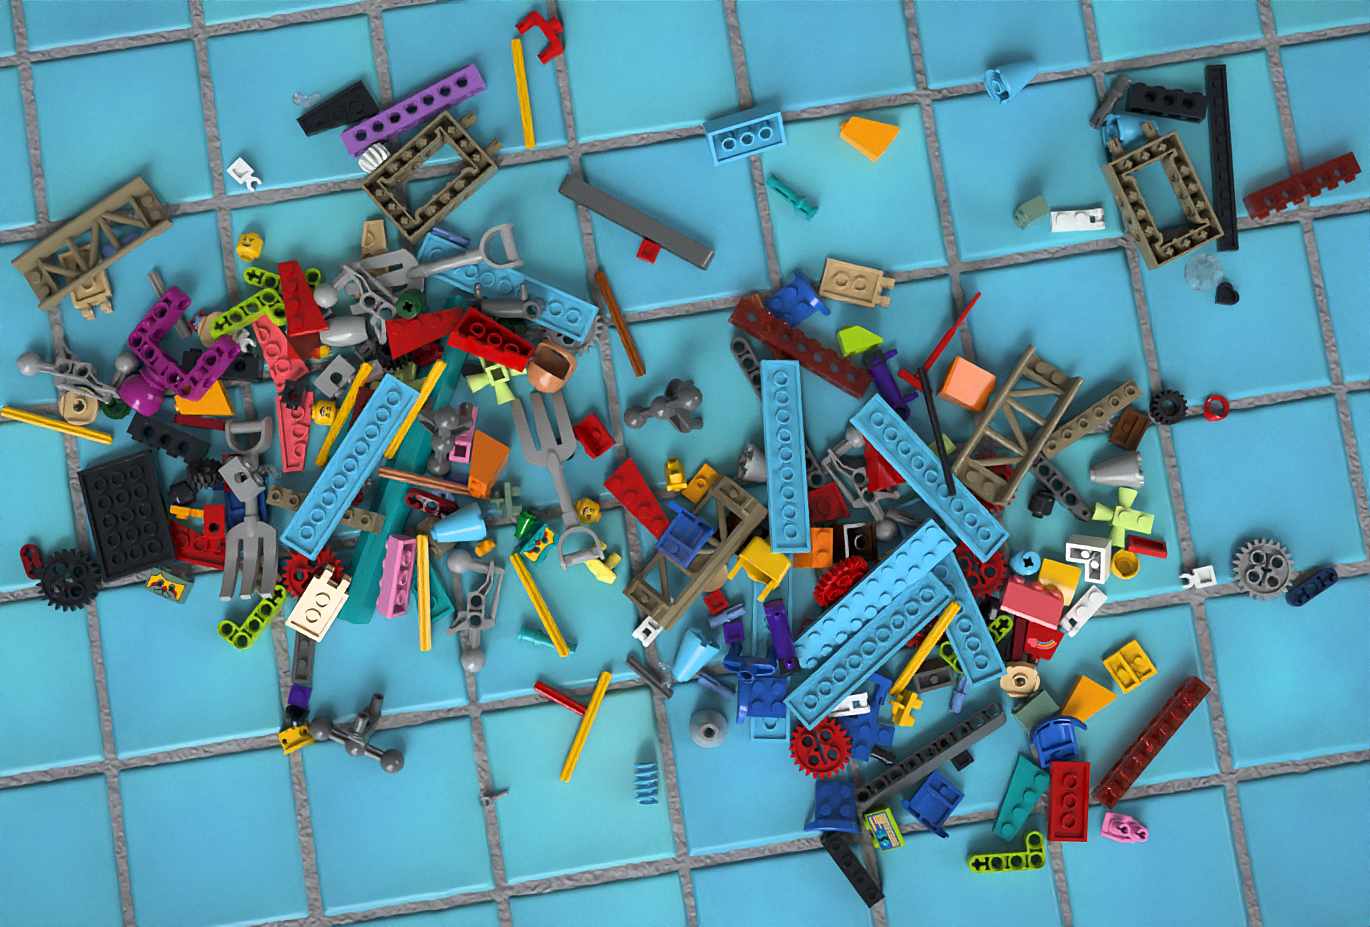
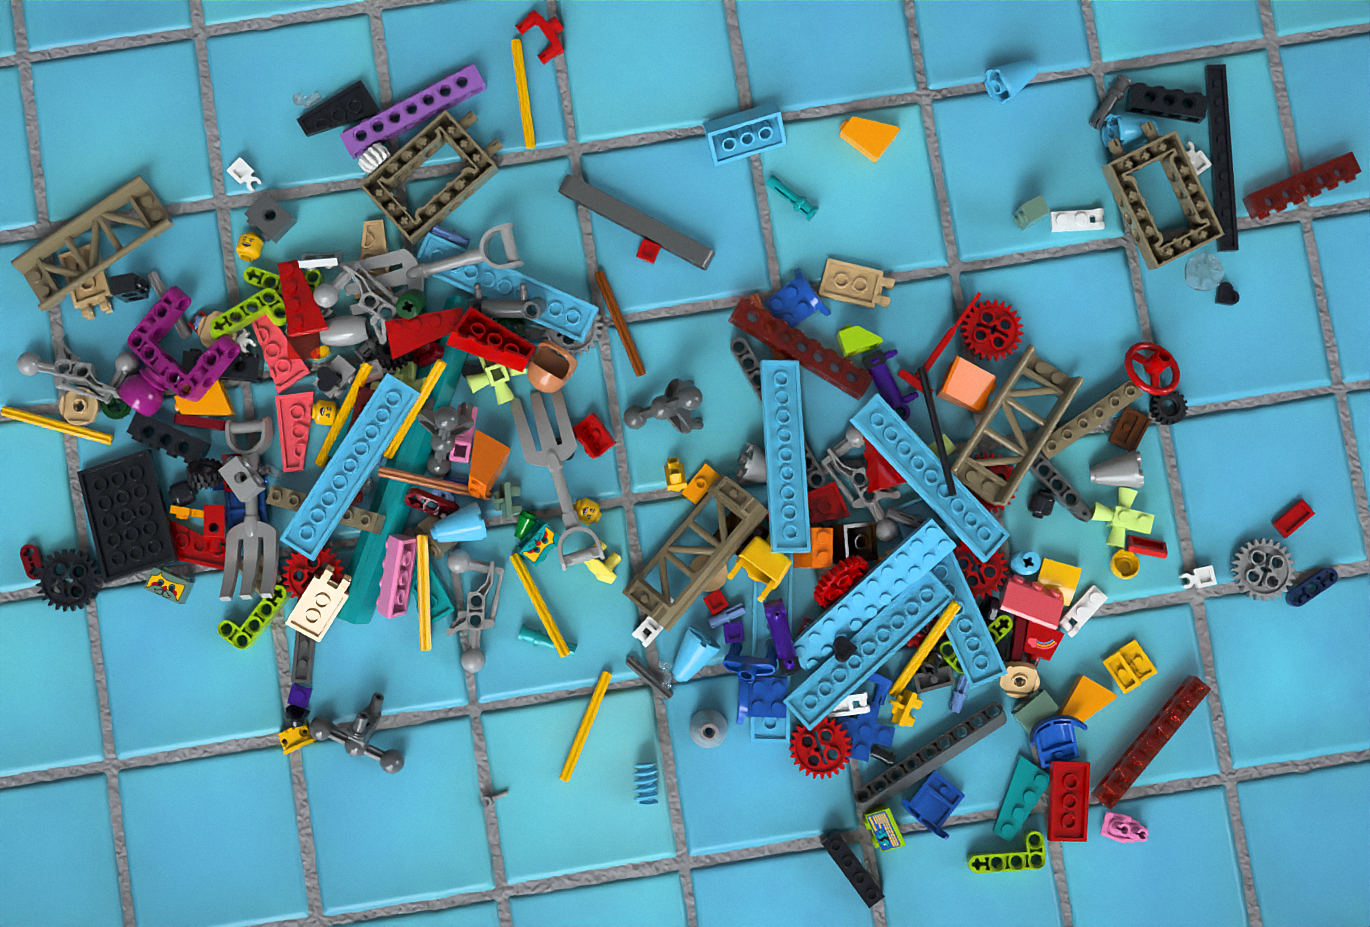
medium blue axle [102,232,139,258] -> none
black brick [281,379,309,410] -> none
light orange plate [475,539,497,557] -> none
red axle [533,681,587,716] -> none
red wedge [603,457,670,540] -> none
blue piece [654,500,715,569] -> none
medium blue axle [698,673,736,702] -> none
blue piece [804,781,862,835] -> none
black tile [950,749,975,772] -> none
white brick [1066,534,1111,584] -> none
red piece [1203,395,1229,422] -> none
none -> black brick [110,272,150,303]
none -> dark grey brick [244,192,297,243]
none -> light grey plate [298,250,343,270]
none -> black tile [317,366,342,392]
none -> black tile [833,636,858,663]
none -> black bush [921,650,944,676]
none -> red gear [960,299,1024,362]
none -> red piece [1124,342,1180,395]
none -> white plate [1186,141,1212,176]
none -> red tile [1272,499,1315,539]

